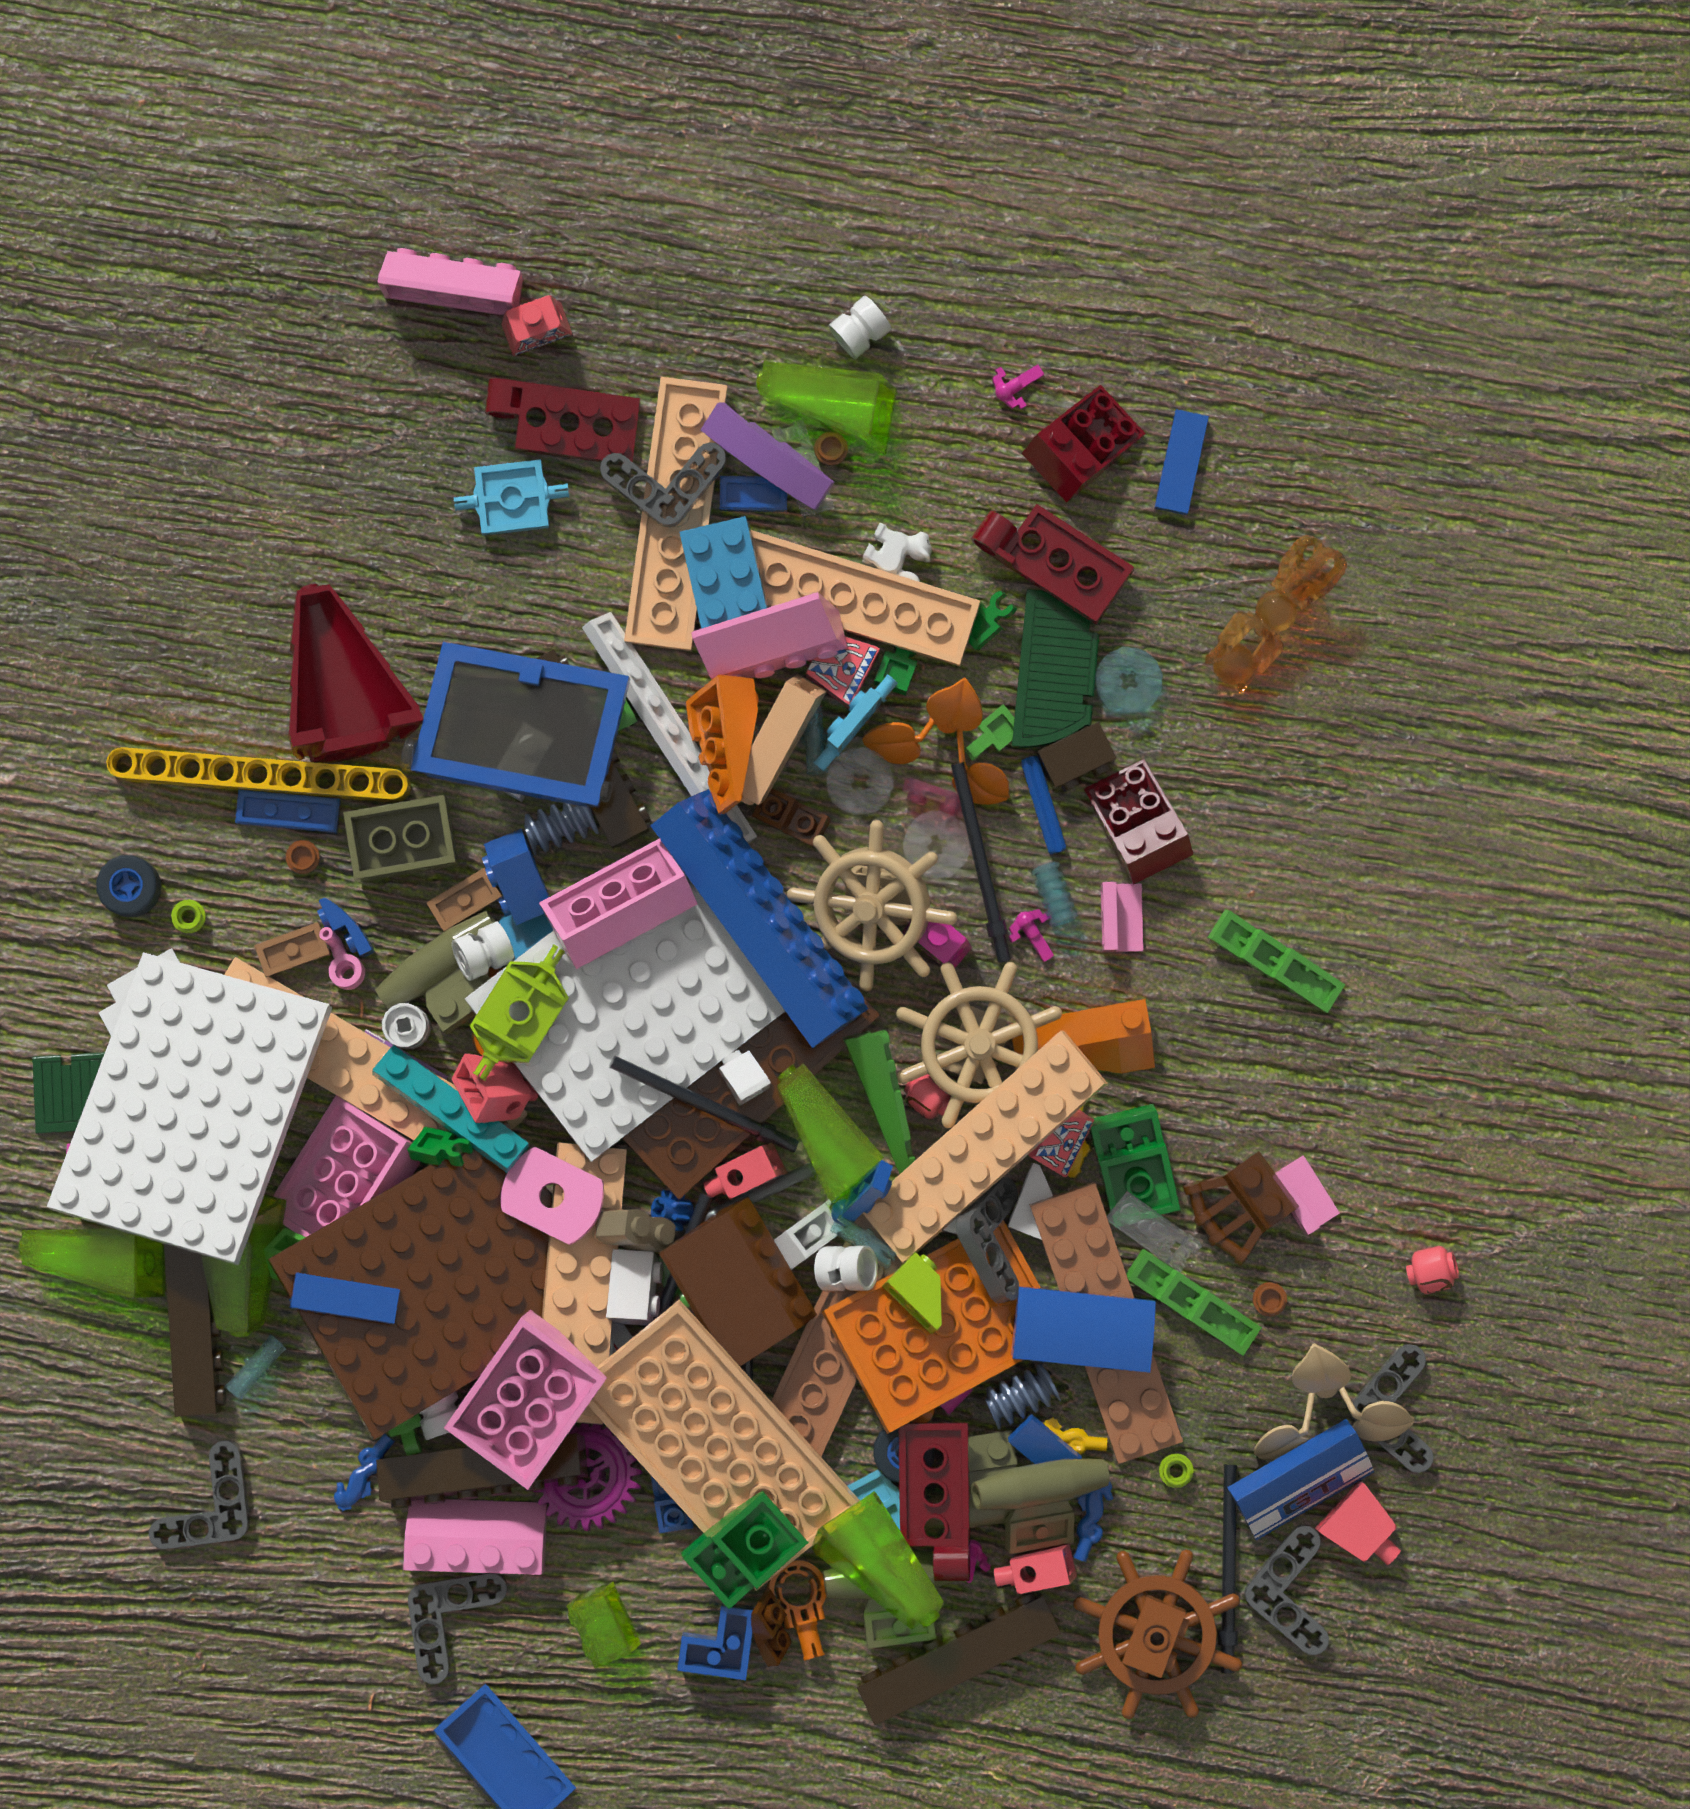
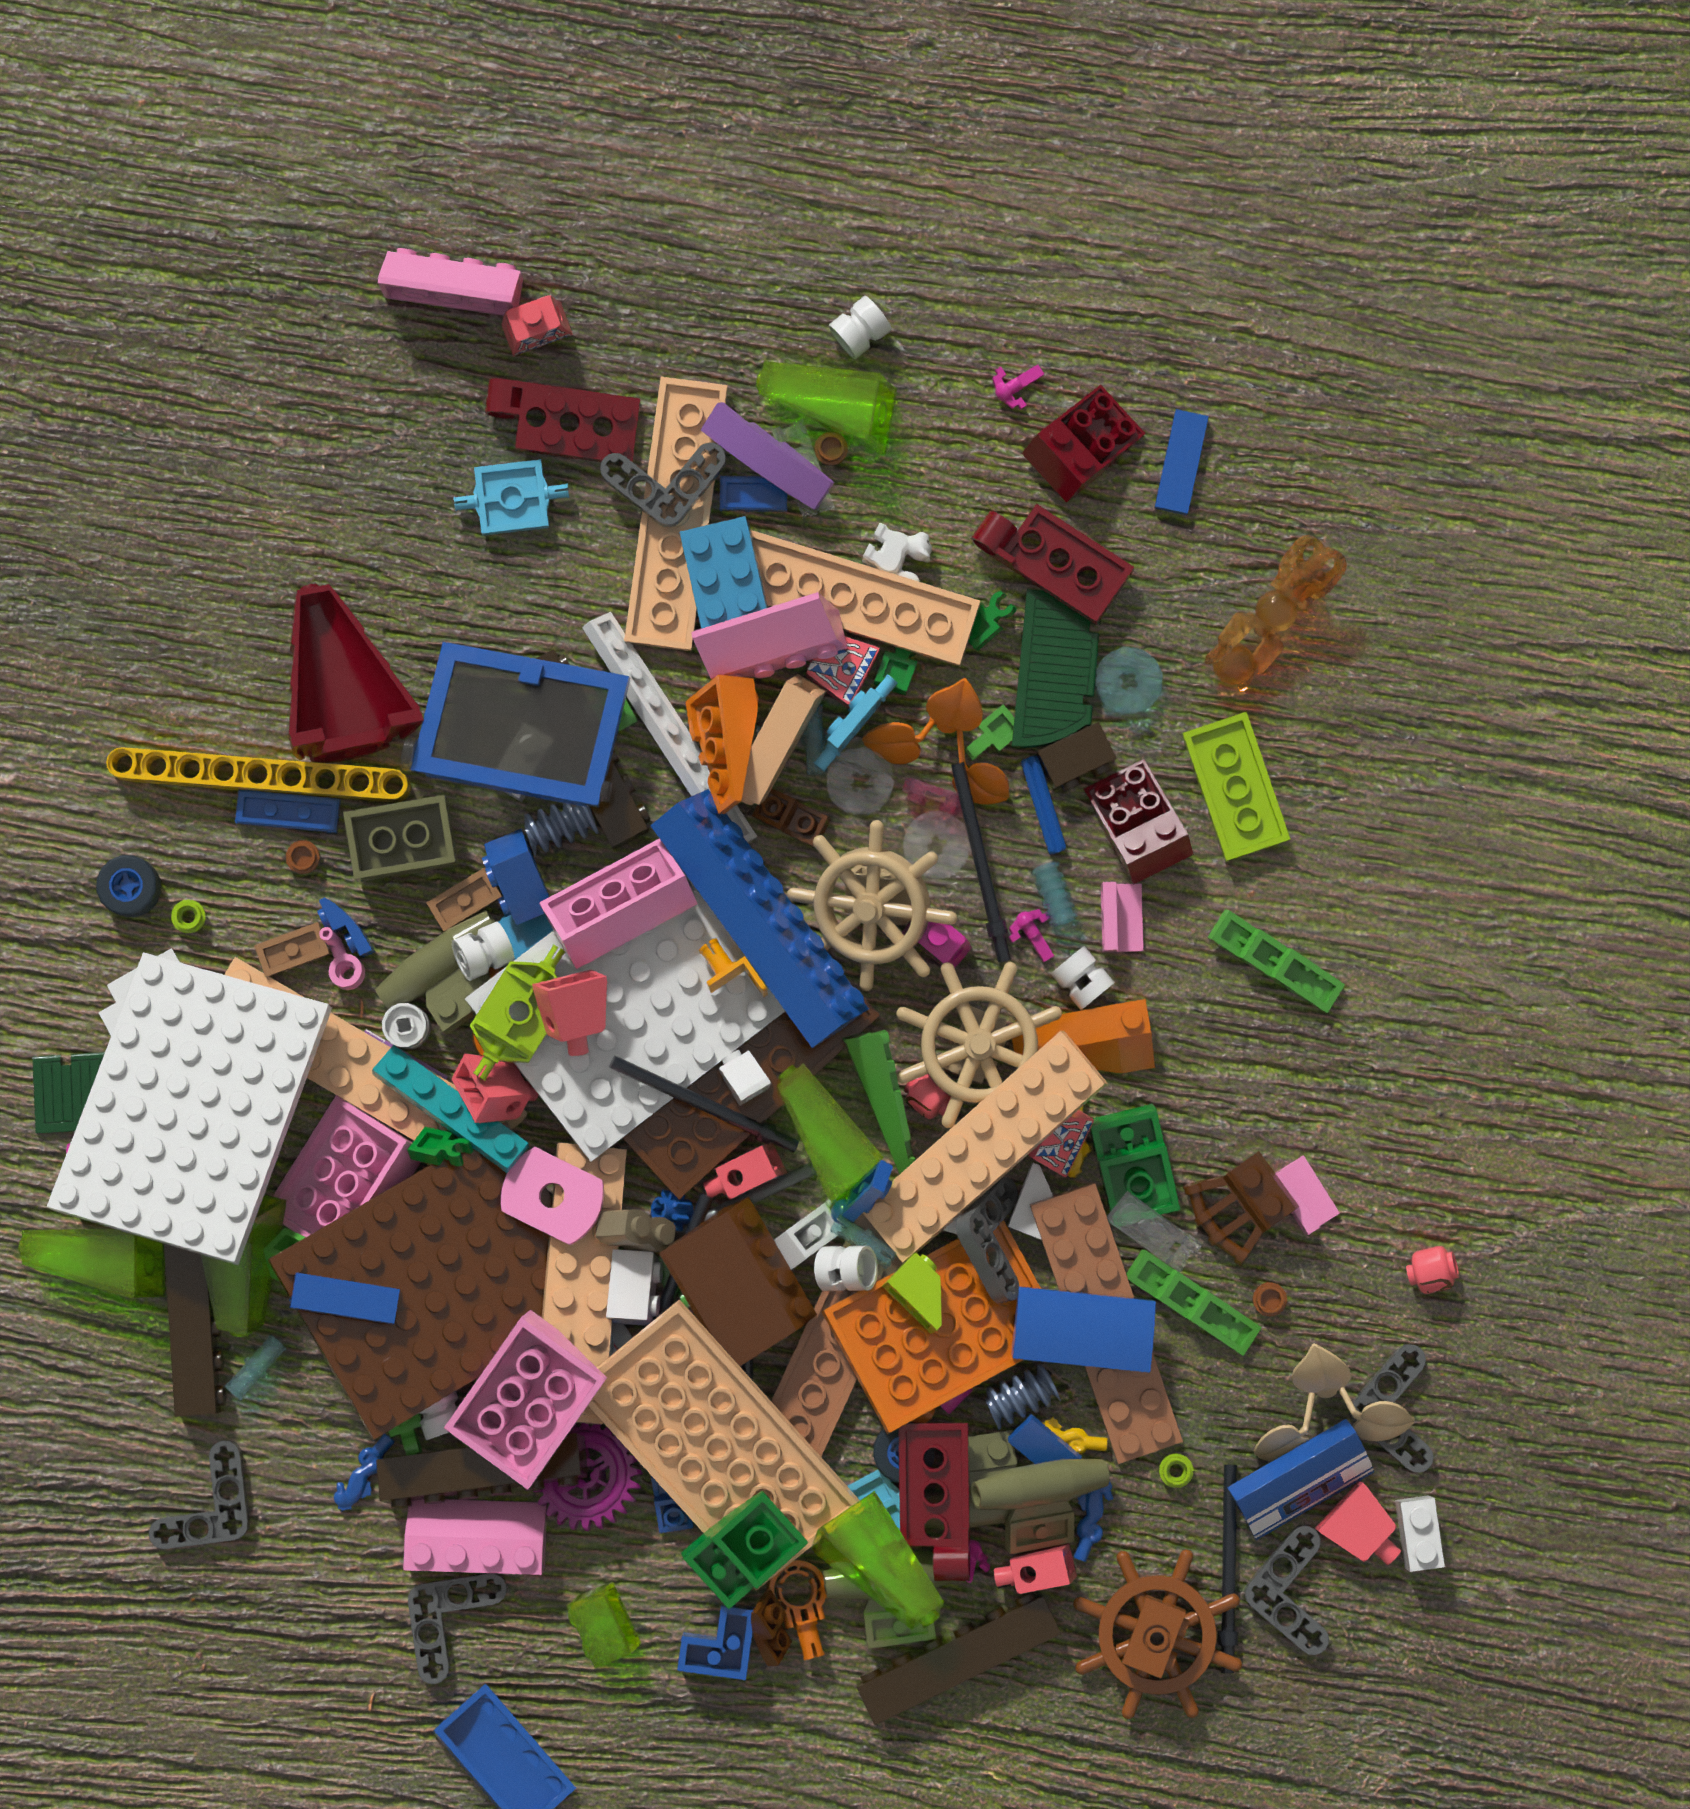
none -> coral torso [532,969,607,1056]
none -> light orange bracket [699,938,768,997]
none -> white wheel [1051,946,1115,1010]
none -> lime plate [1181,712,1291,862]
none -> white brick [1395,1495,1445,1572]

